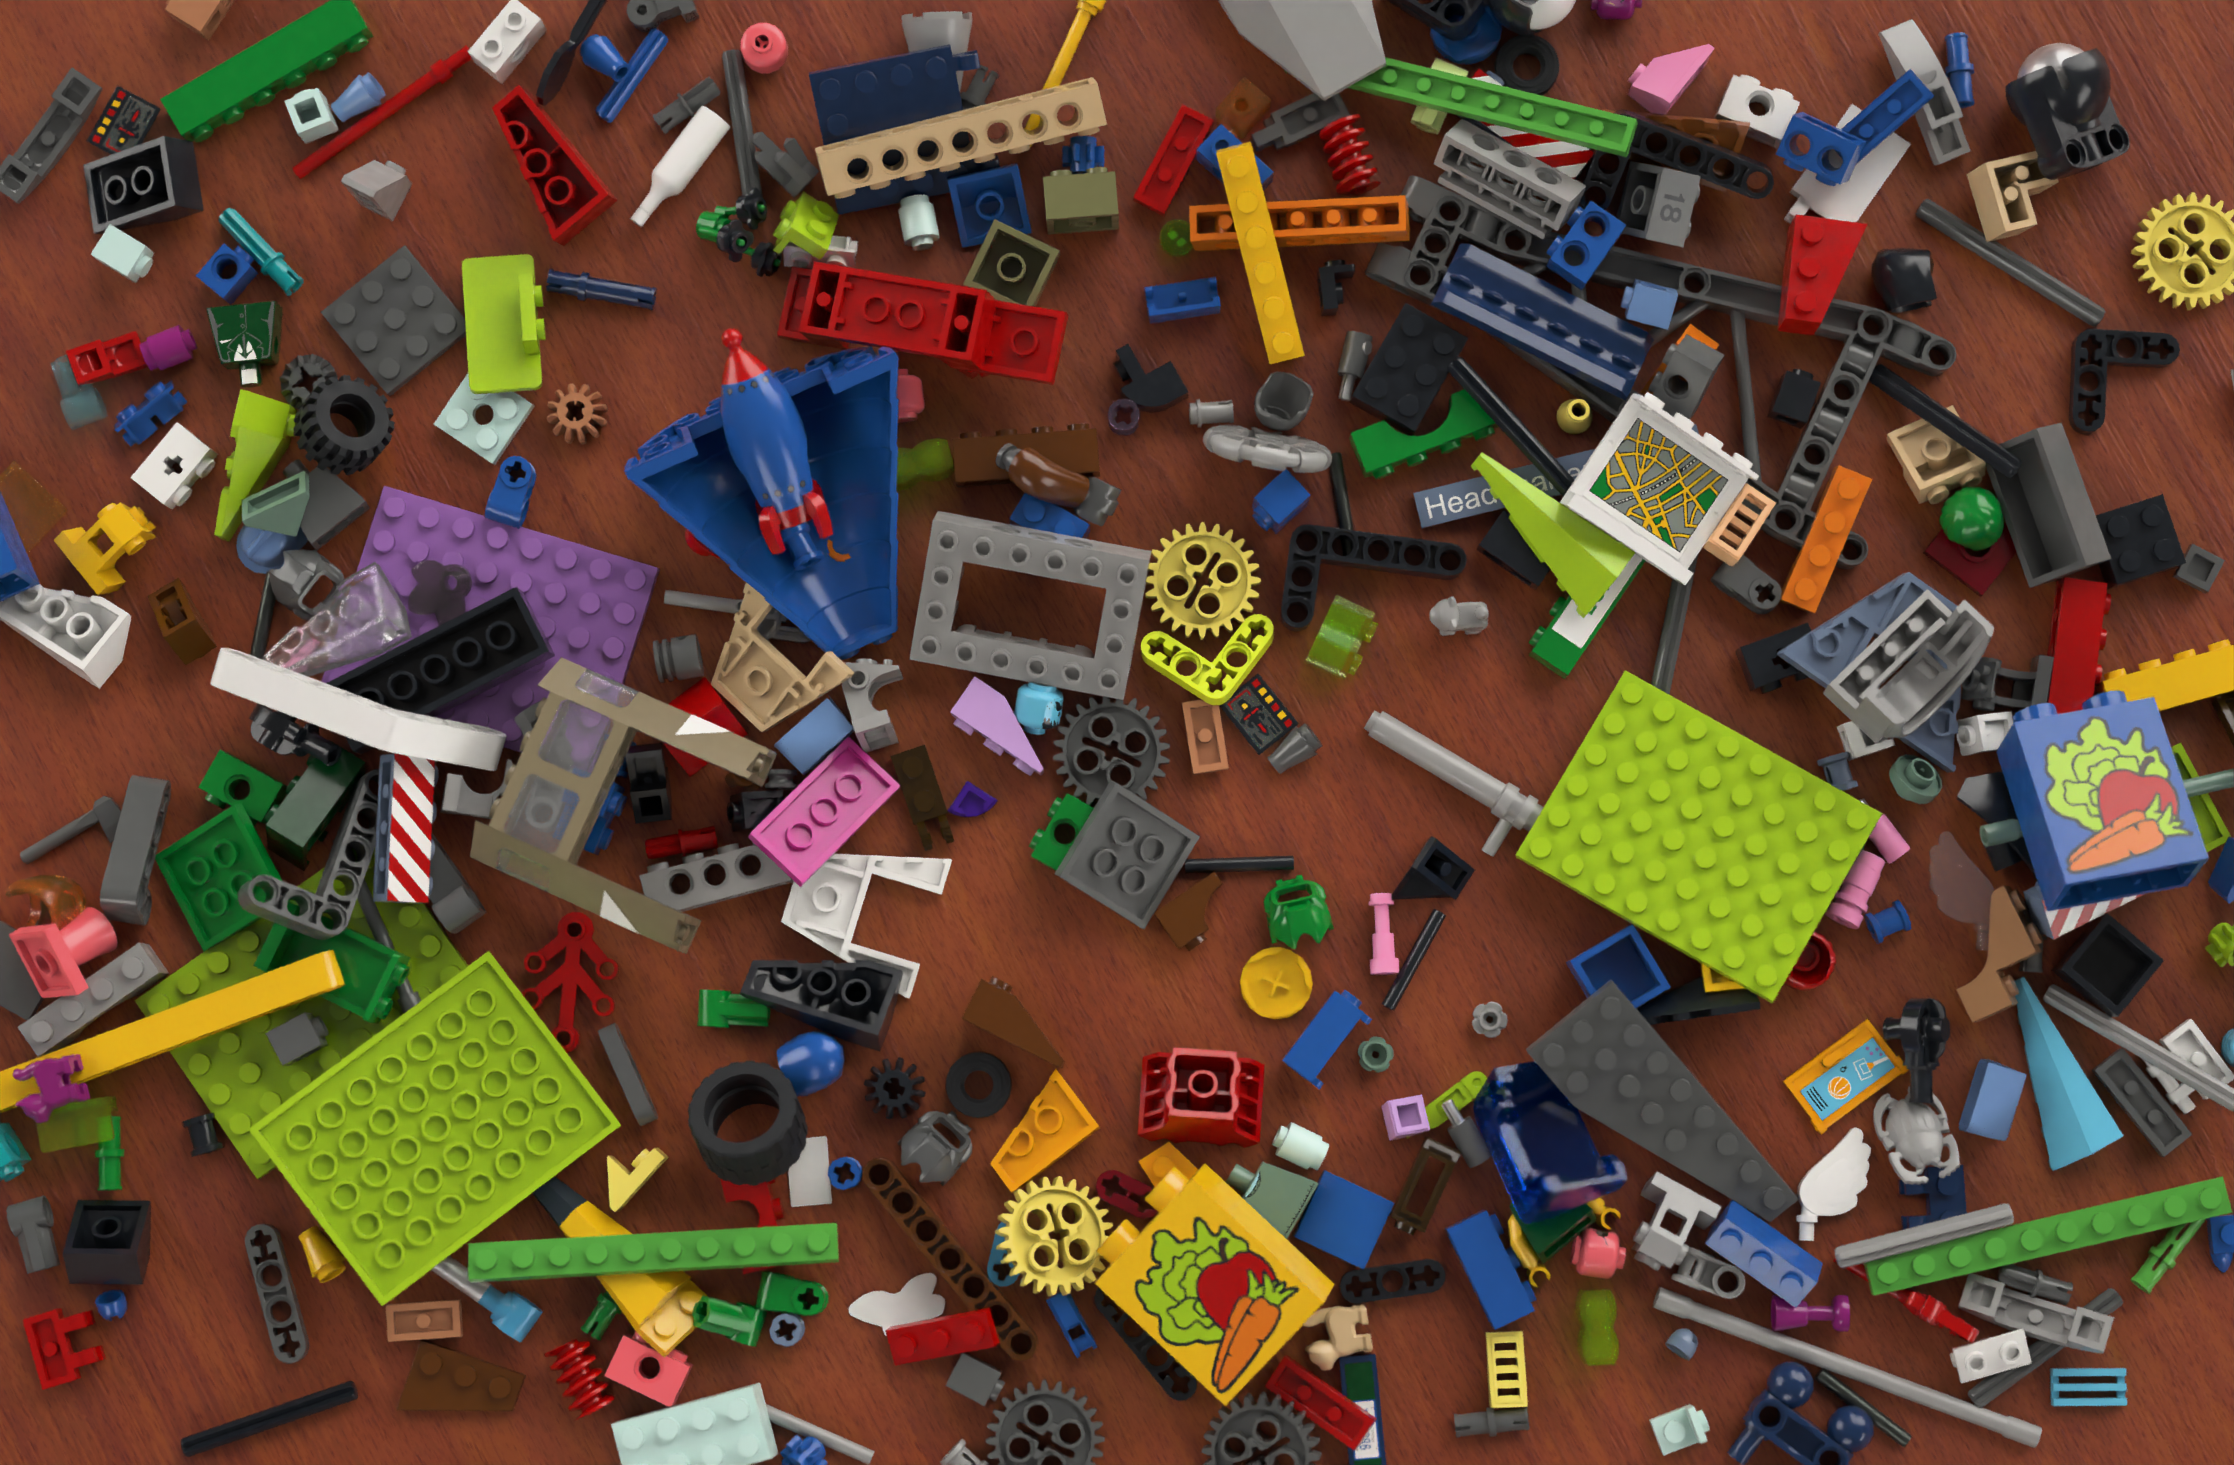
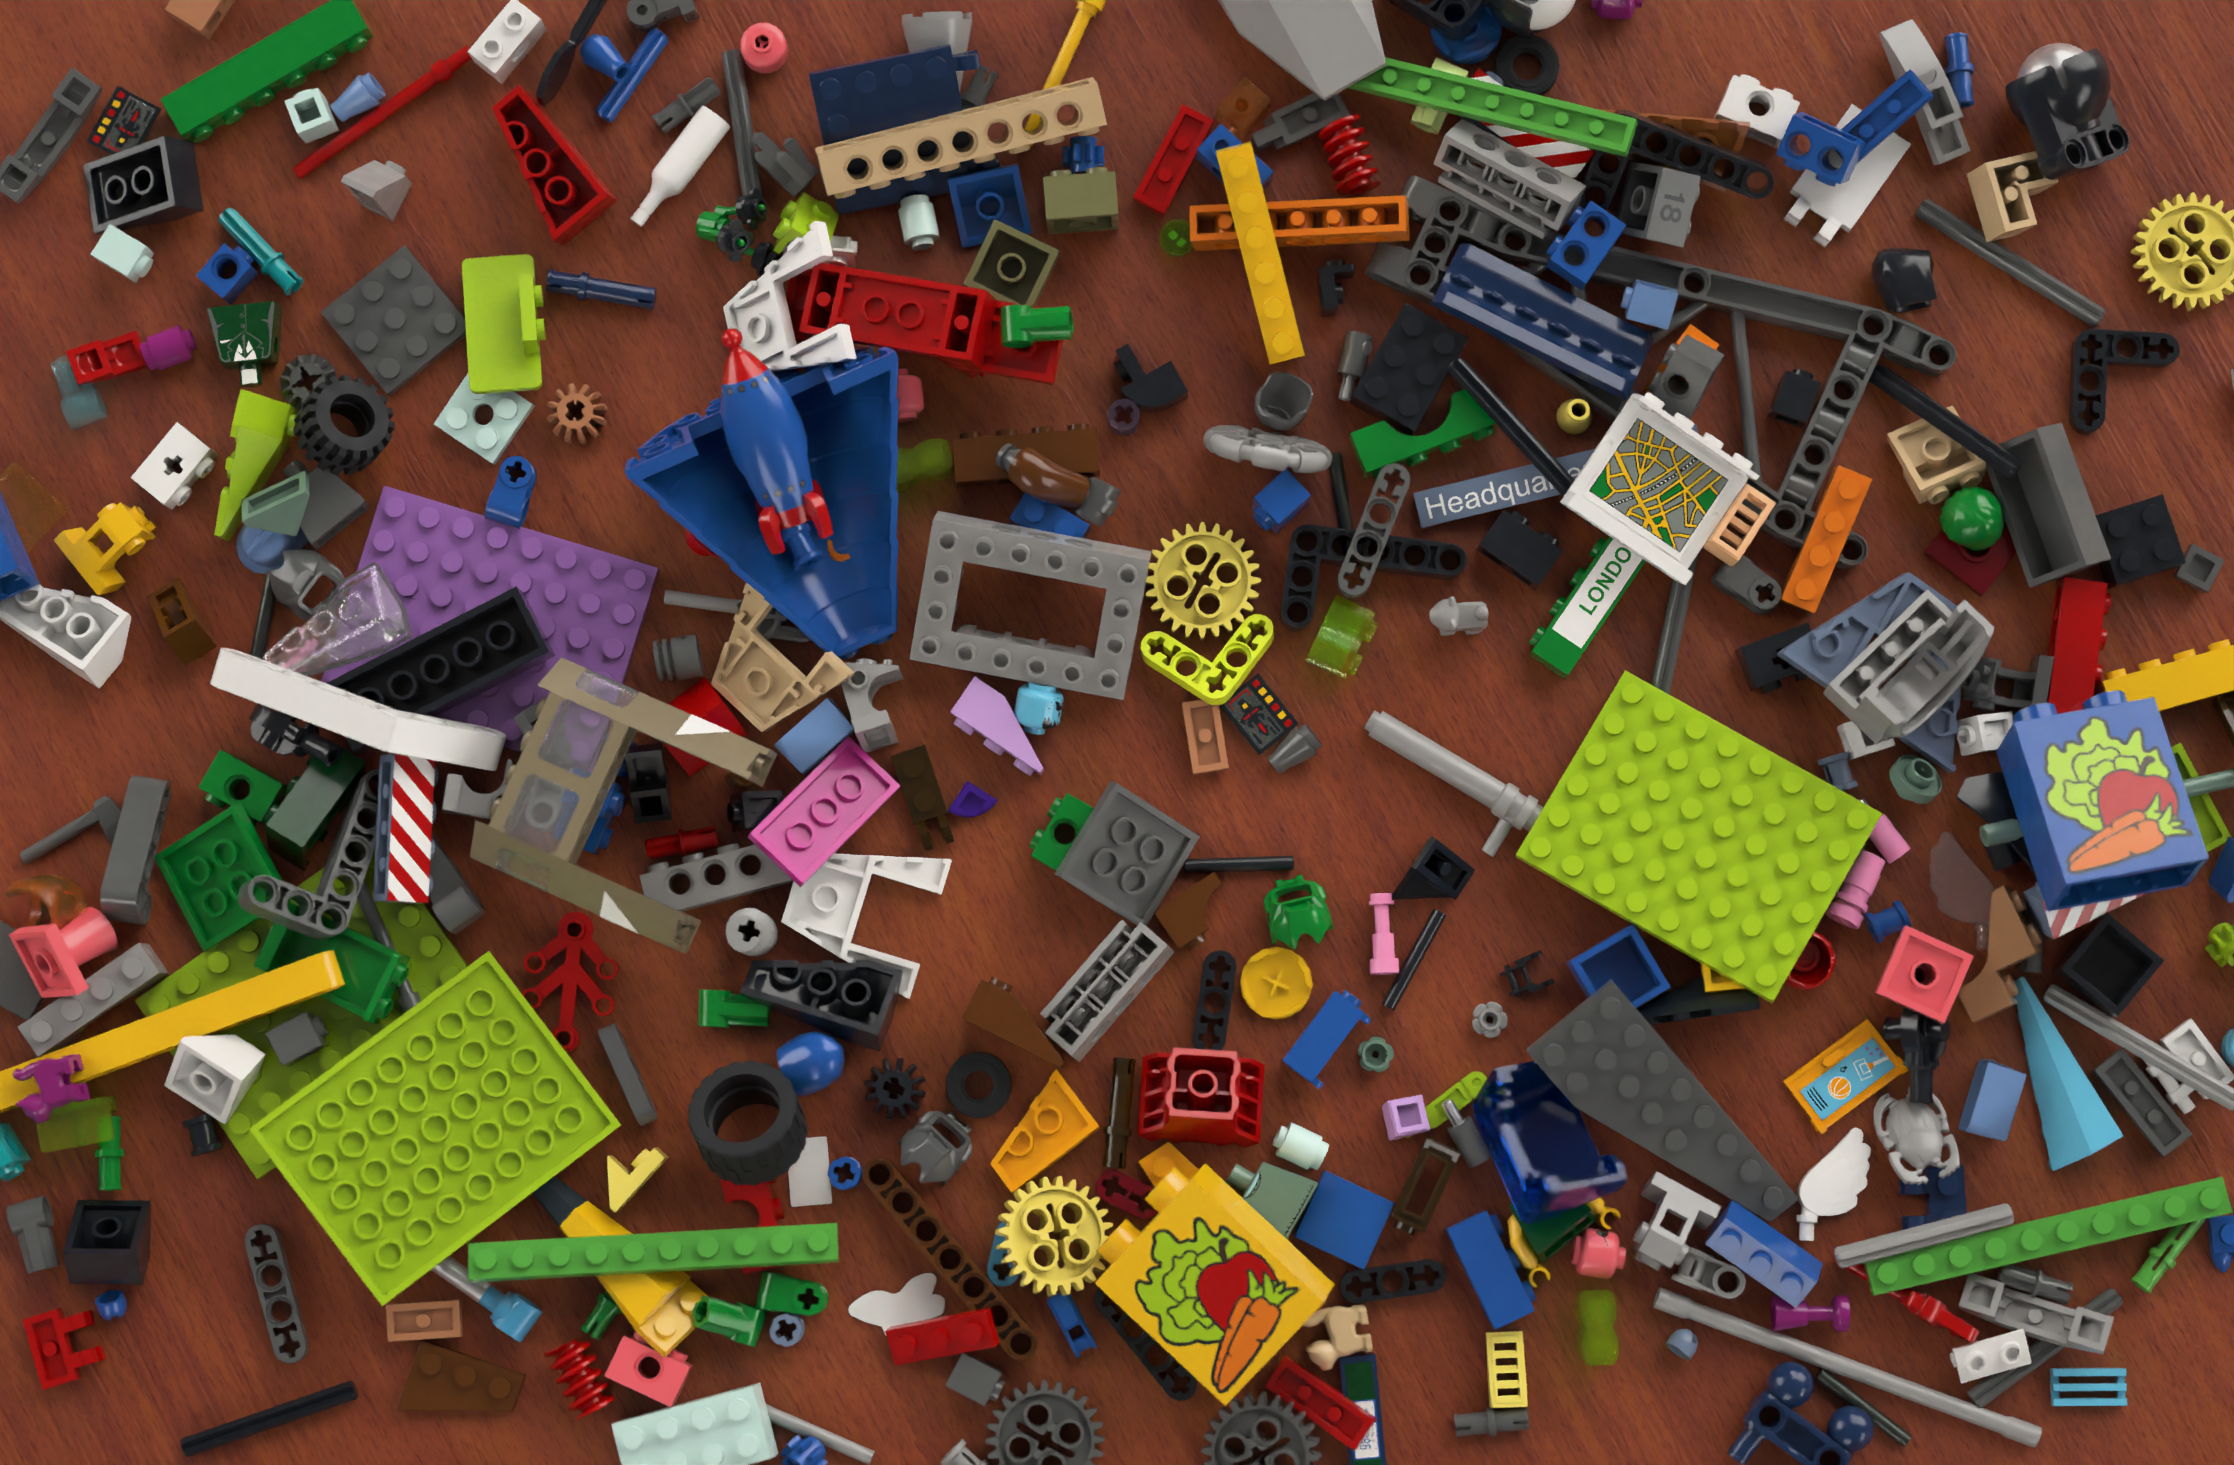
blue hinge [114,380,187,446] -> none
yellow cone [298,1226,346,1283] -> none
clear smoke plate [408,560,472,626] -> none
dark grey bush [765,769,797,790] -> none
dark grey gear [1053,696,1170,805] -> none
blue hinge [1144,277,1221,324] -> none
light grey pin [1189,399,1234,428] -> none
lime wedge [1471,452,1636,618] -> none
bright pink slope [1627,44,1715,115] -> none
light aqua bracket [1649,1404,1710,1455] -> none
red wedge [1777,215,1868,336] -> none
none -> white slope [164,1035,266,1124]
none -> white wing [723,221,857,372]
none -> light grey piece [726,908,778,957]
none -> green piece [1001,305,1074,348]
none -> light grey brick [1040,920,1174,1062]
none -> dark brown pin [1103,1057,1136,1169]
none -> black beam [1193,950,1236,1051]
none -> dark grey beam [1337,463,1410,598]
none -> black piece [1499,950,1555,998]
none -> coral plant [1874,925,1974,1023]

